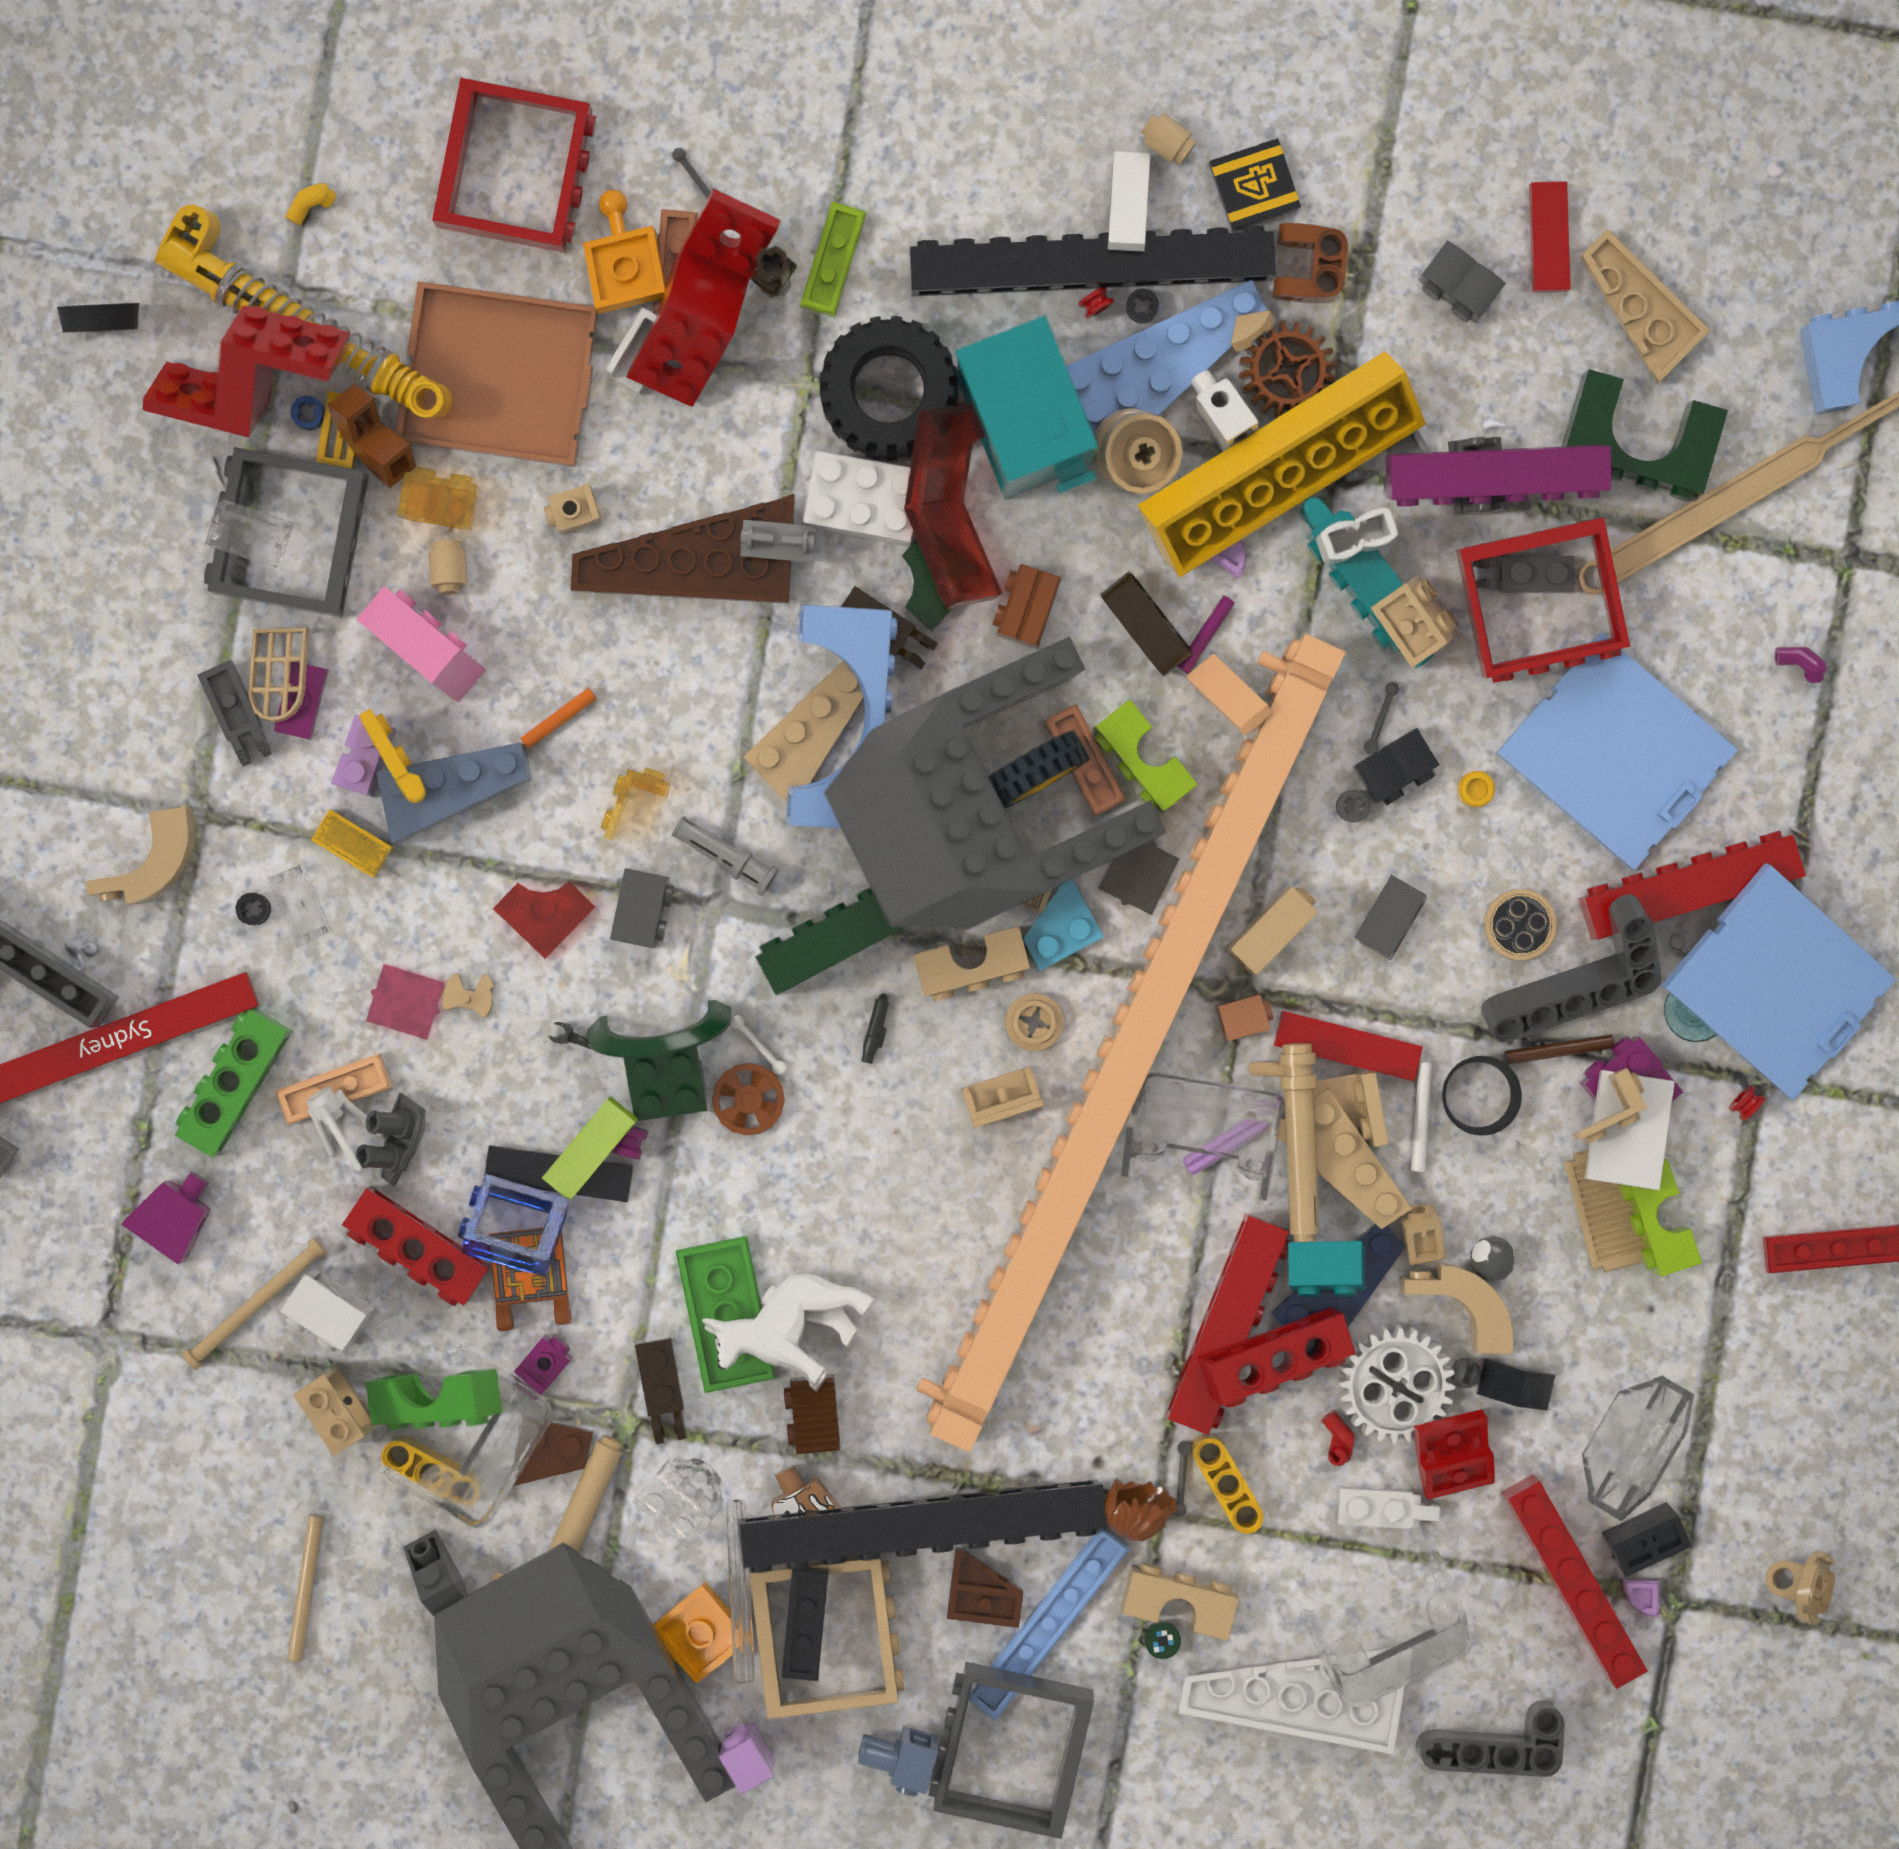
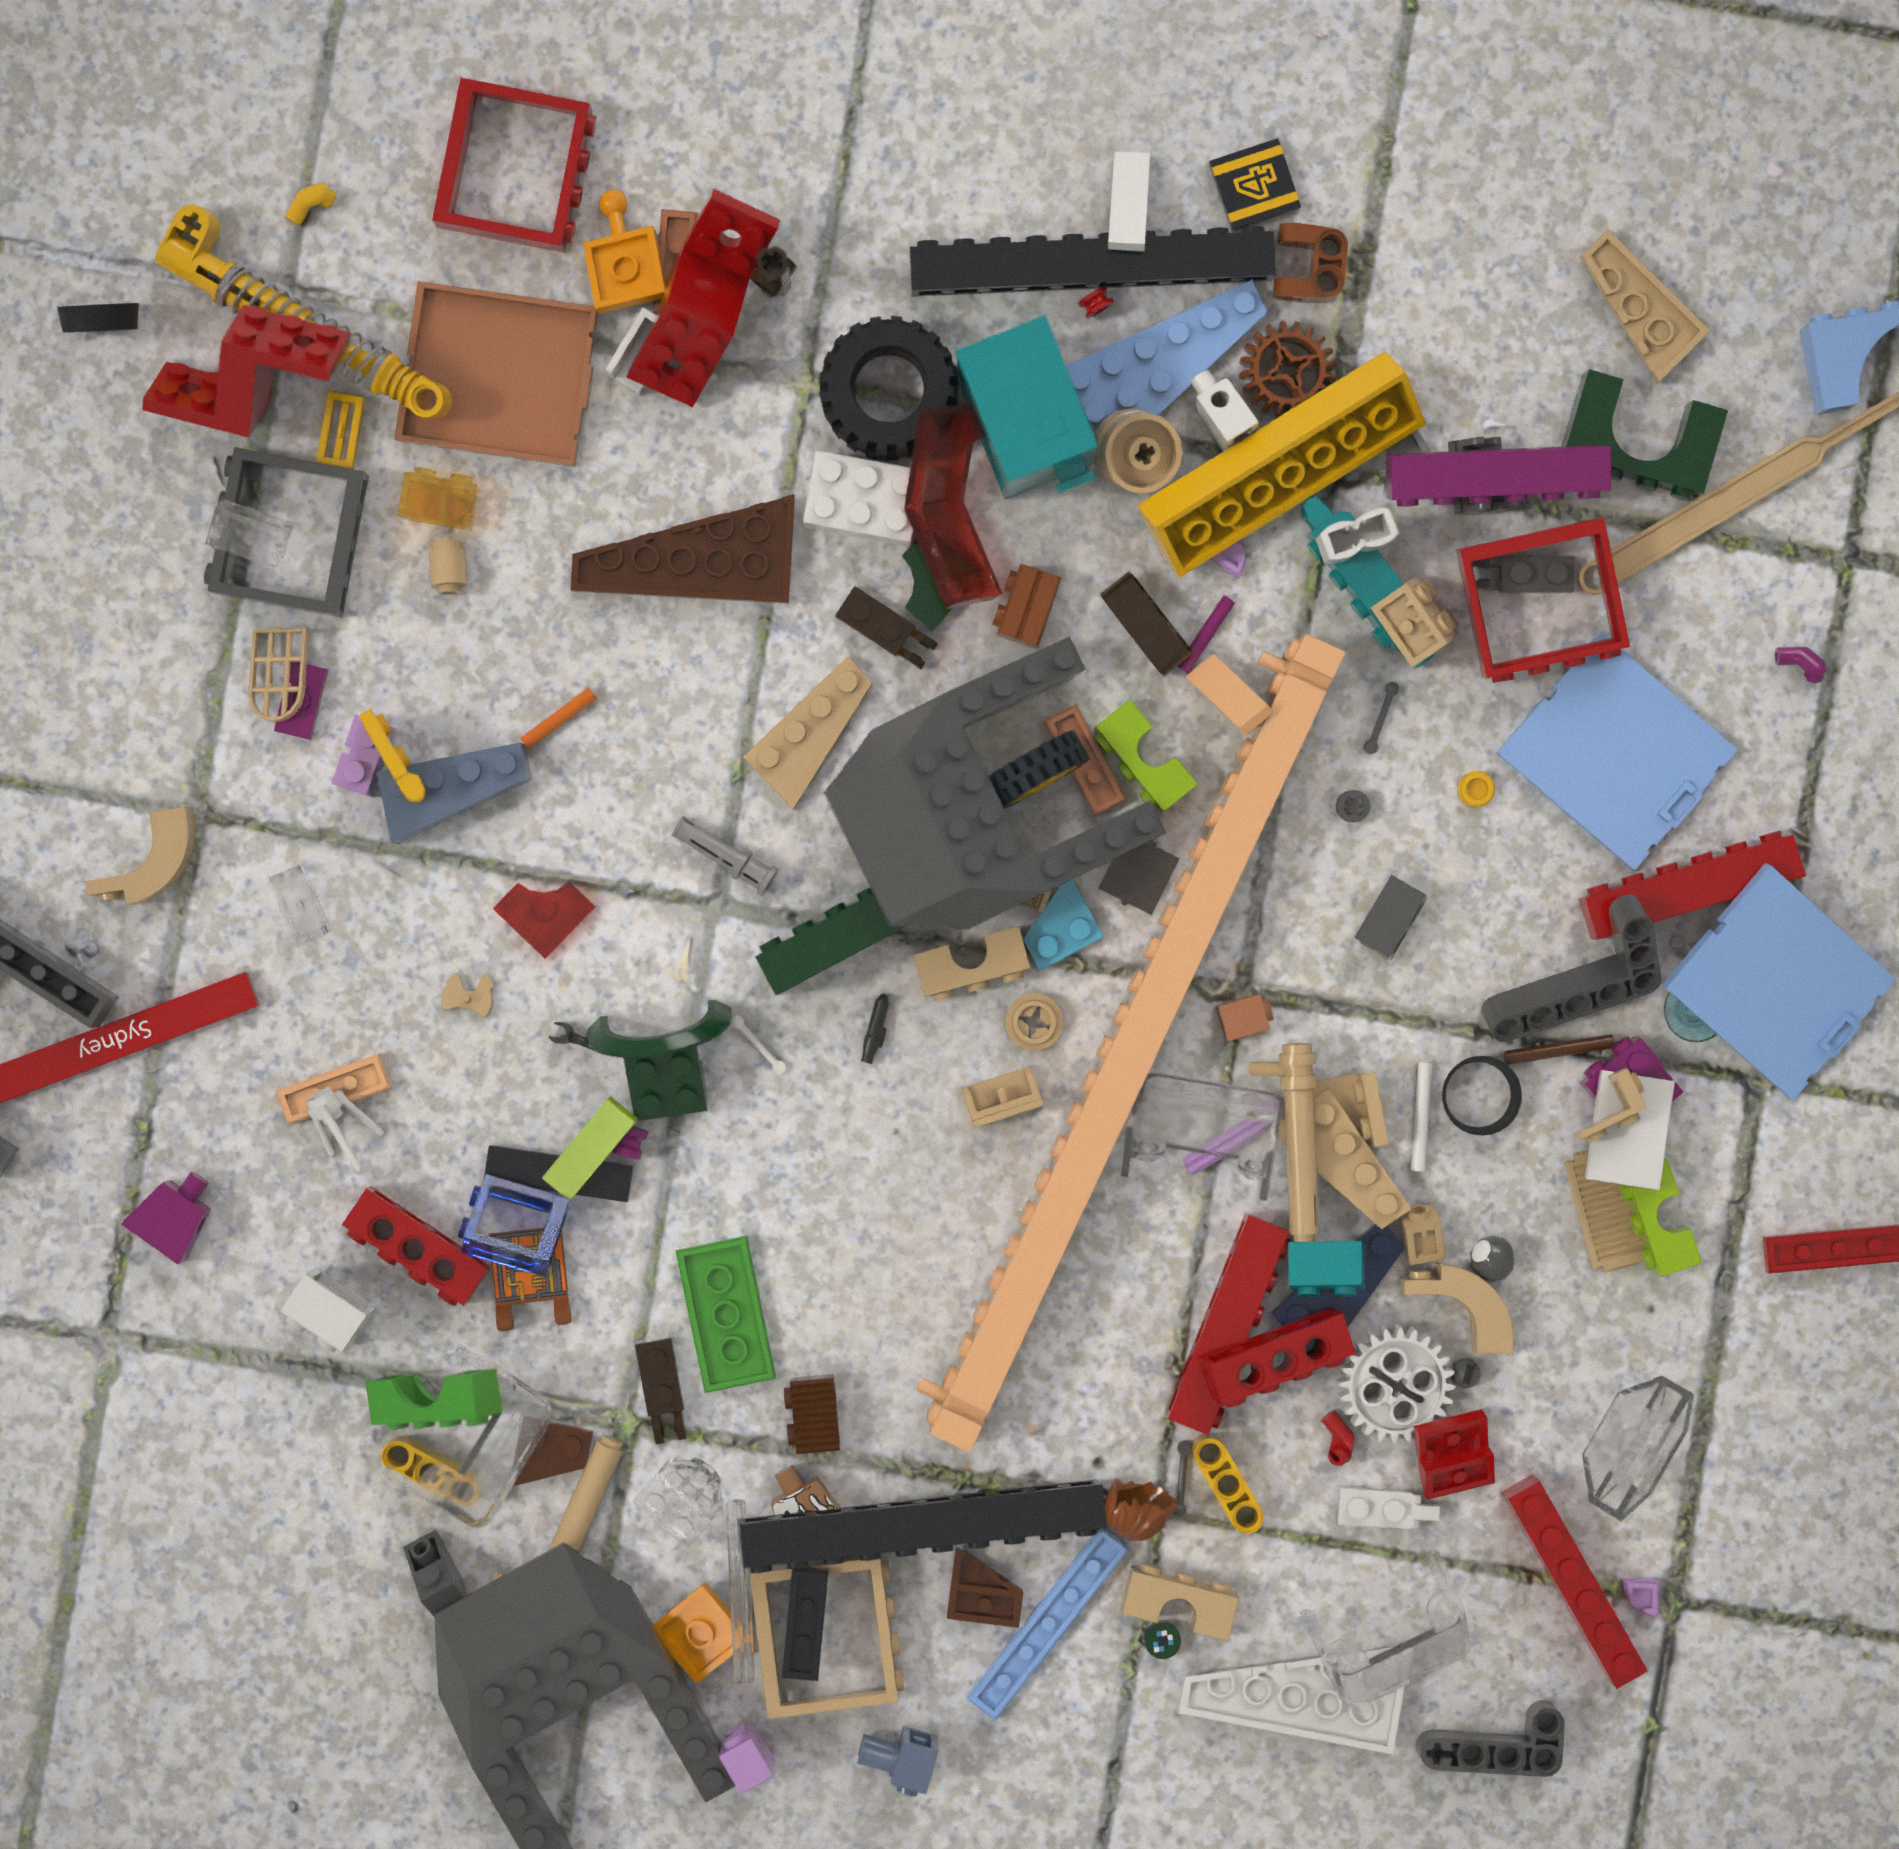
bright green brick [174,1009,293,1158] -> none
tan bar [182,1237,328,1370] -> none
dark grey hinge [198,660,272,767] -> none
black bush [235,892,271,926] -> none
tan bar [287,1515,323,1662] -> none
blue bush [290,396,325,431] -> none
tan window [293,1364,376,1456] -> none
yellow tile [311,809,393,878] -> none
dark orange brick [328,383,416,489] -> none
bright pink wedge [356,586,486,703] -> none
dark grey connector [356,1093,426,1186] -> none
clear pink piece [366,964,445,1040] -> none
magenta brick [514,1335,573,1395] -> none
tan brick [544,483,602,535] -> none
clear yellow bracket [601,767,672,841] -> none
dark grey brick [610,868,675,948] -> none
dark grey hinge [672,148,711,199] -> none
white animal [702,1273,875,1391] -> none
dark orange piece [712,1063,785,1136] -> none
light grey hinge [740,520,816,563] -> none
light blue arch [786,604,897,828] -> none
lime tile [800,201,867,318] -> none
dark grey window [928,1661,1094,1839] -> none
black bush [1126,288,1159,324] -> none
tan brick [1141,113,1197,165] -> none
tan brick [1224,886,1318,975] -> none
tan tile [1231,310,1275,352] -> none
red tile [1273,1011,1423,1081] -> none
black brick [1353,728,1440,806] -> none
dark grey brick [1419,240,1506,323] -> none
black slope [1476,1358,1556,1410] -> none
tile [1484,889,1557,960] -> none
red tile [1529,181,1571,293] -> none
black hinge [1601,1502,1692,1577] -> none
red bush [1729,1085,1765,1121] -> none
tan tile [1765,1551,1836,1625] -> none

